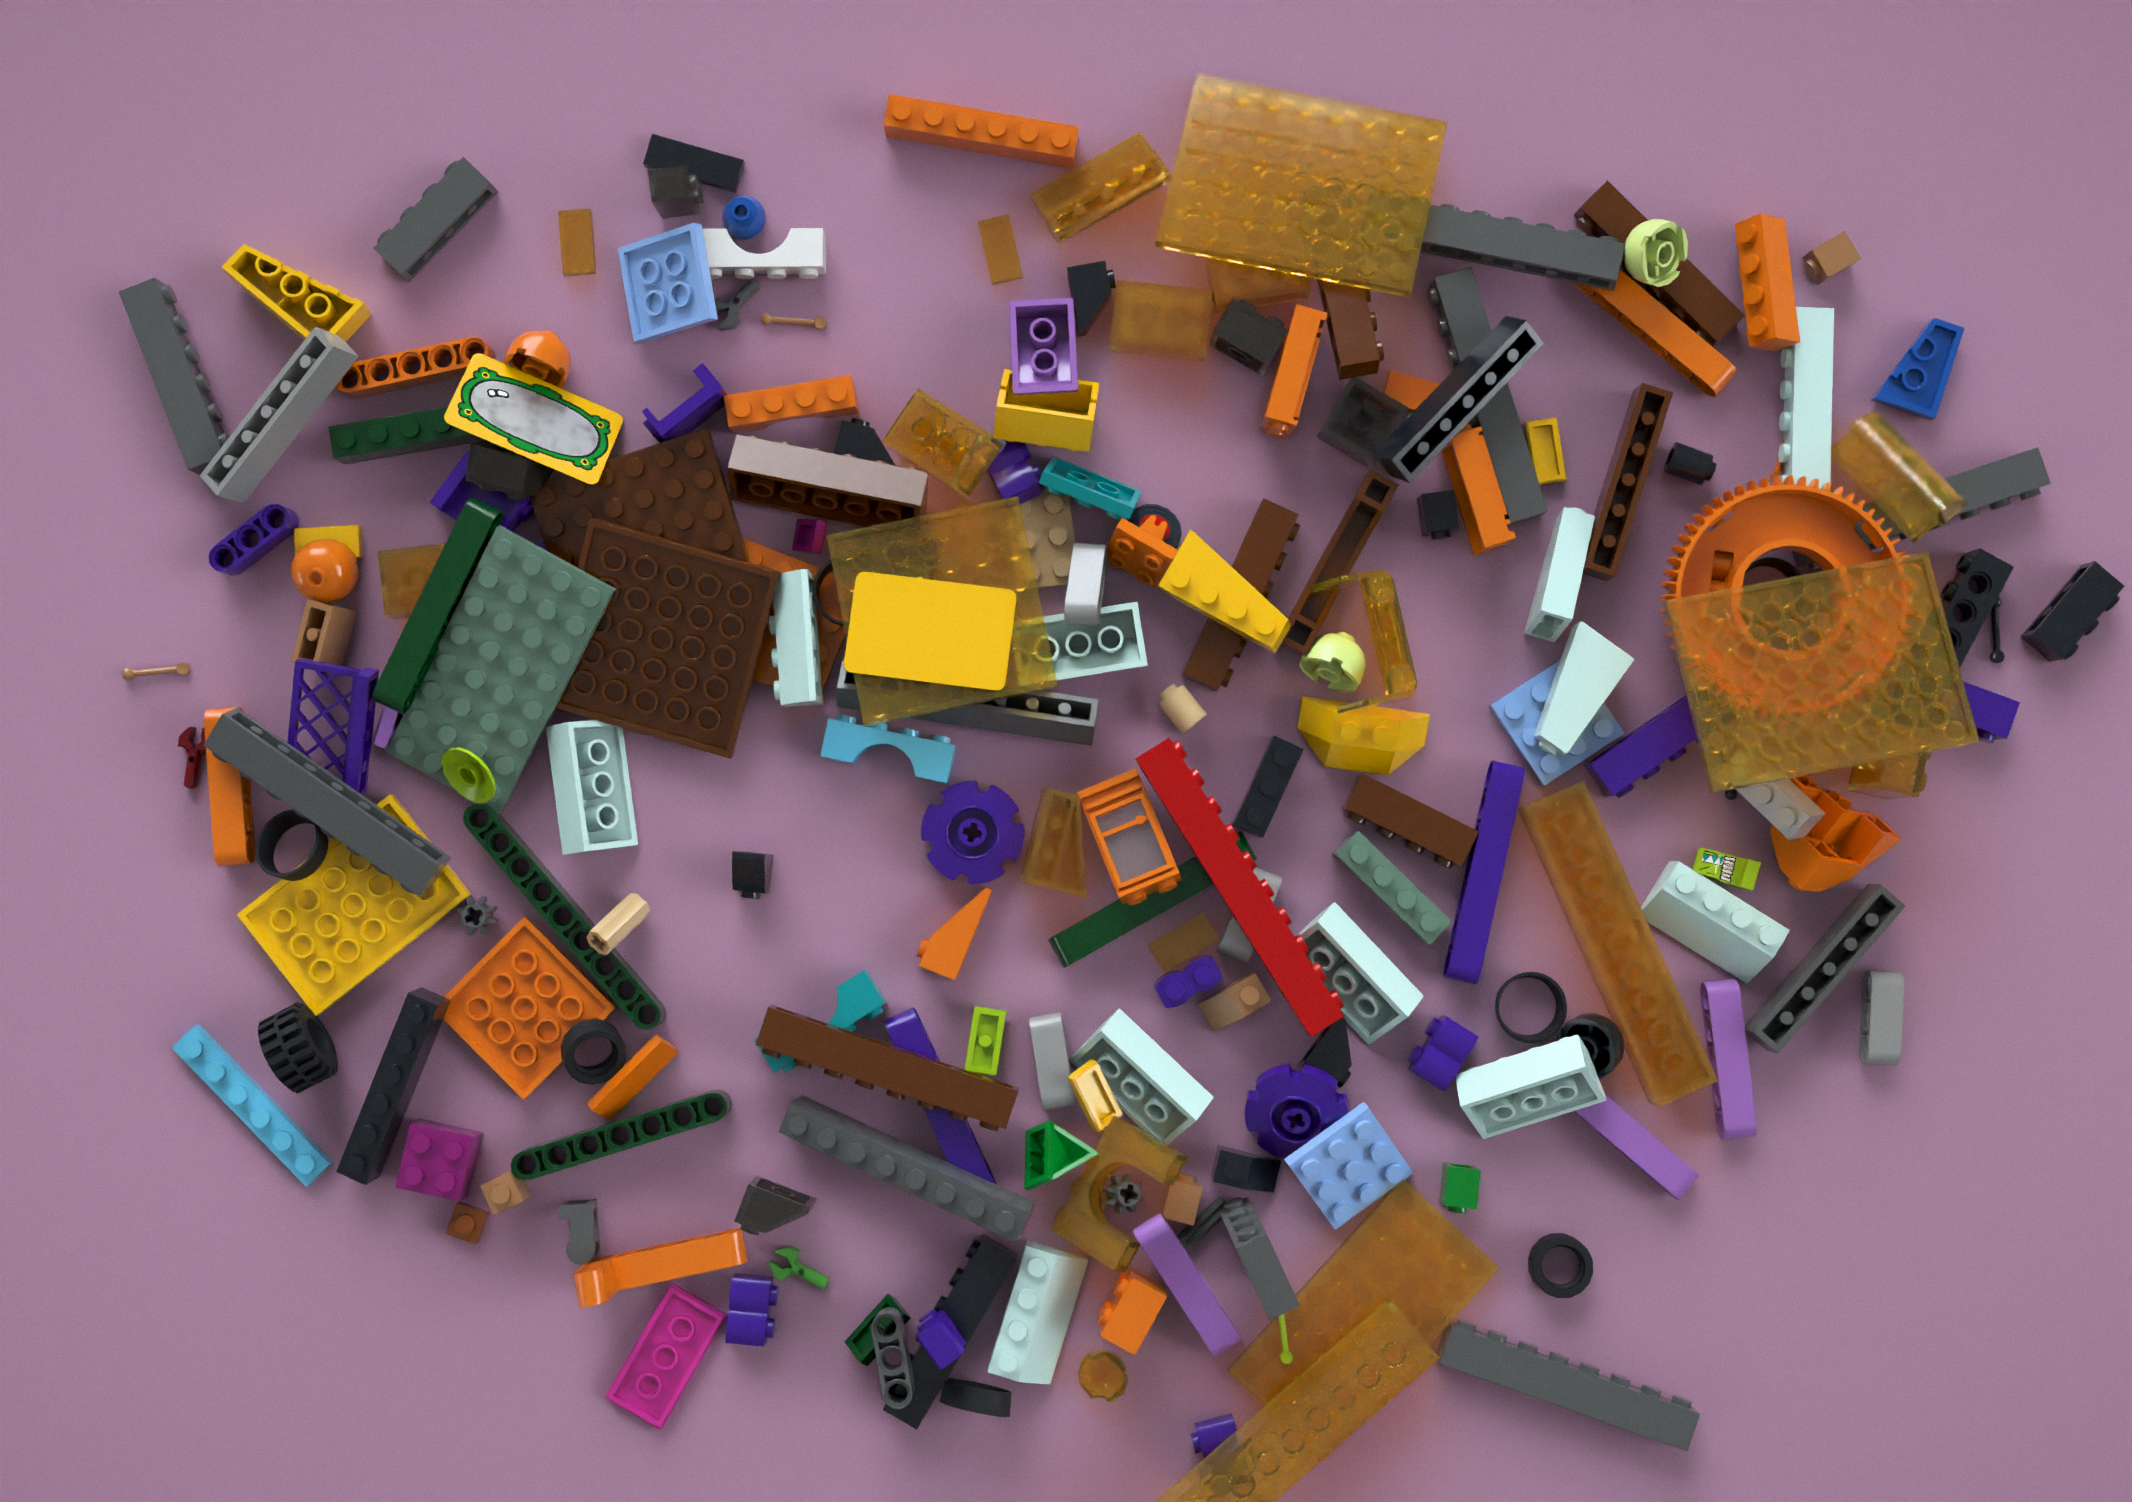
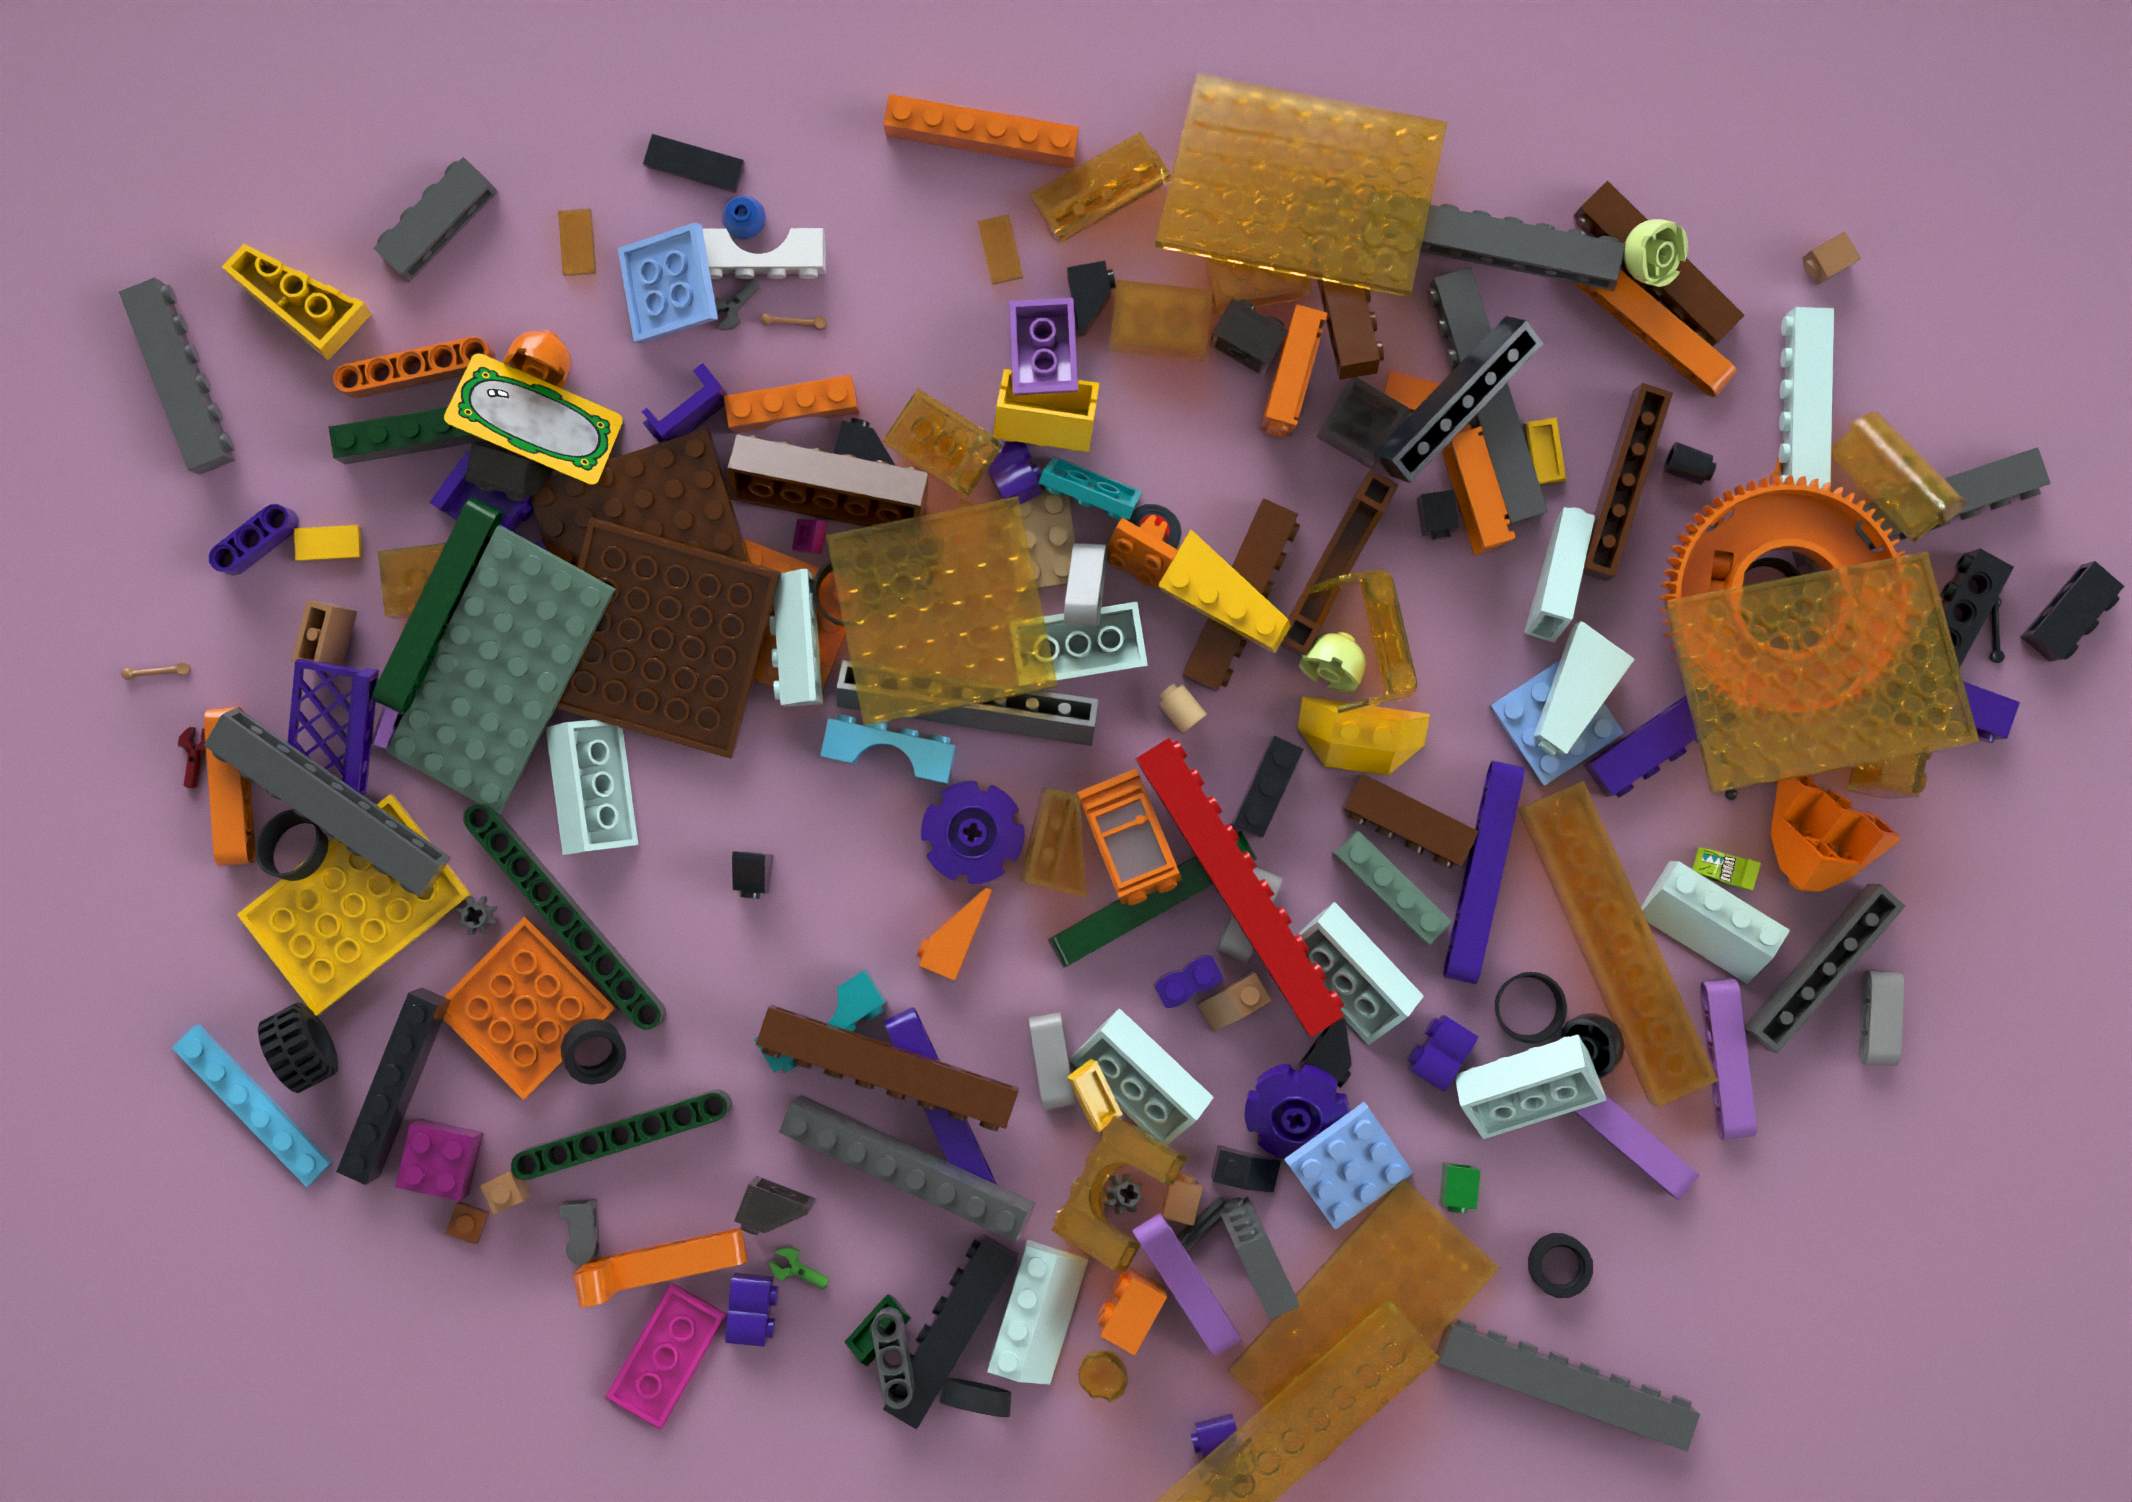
light grey brick [199,326,359,504] -> none
orange cylinder [291,538,359,604] -> none
lime dish [442,747,496,804] -> none
tan axle [586,893,651,955] -> none
orange tile [587,1034,679,1121] -> none
clear smoke brick [648,165,704,219] -> none
yellow sticker [844,571,1016,691] -> none
dark purple brick [915,1308,967,1370] -> none
lime plate [965,1006,1007,1075] -> none
green slope [1024,1120,1099,1191] -> none
clear yellow tile [1148,911,1220,973] -> none
lime hinge [1278,1314,1293,1364] -> none
light grey brick [1719,747,1825,840] -> none
orange brick [1735,213,1800,352] -> none
blue wing [1871,318,1964,420] -> none

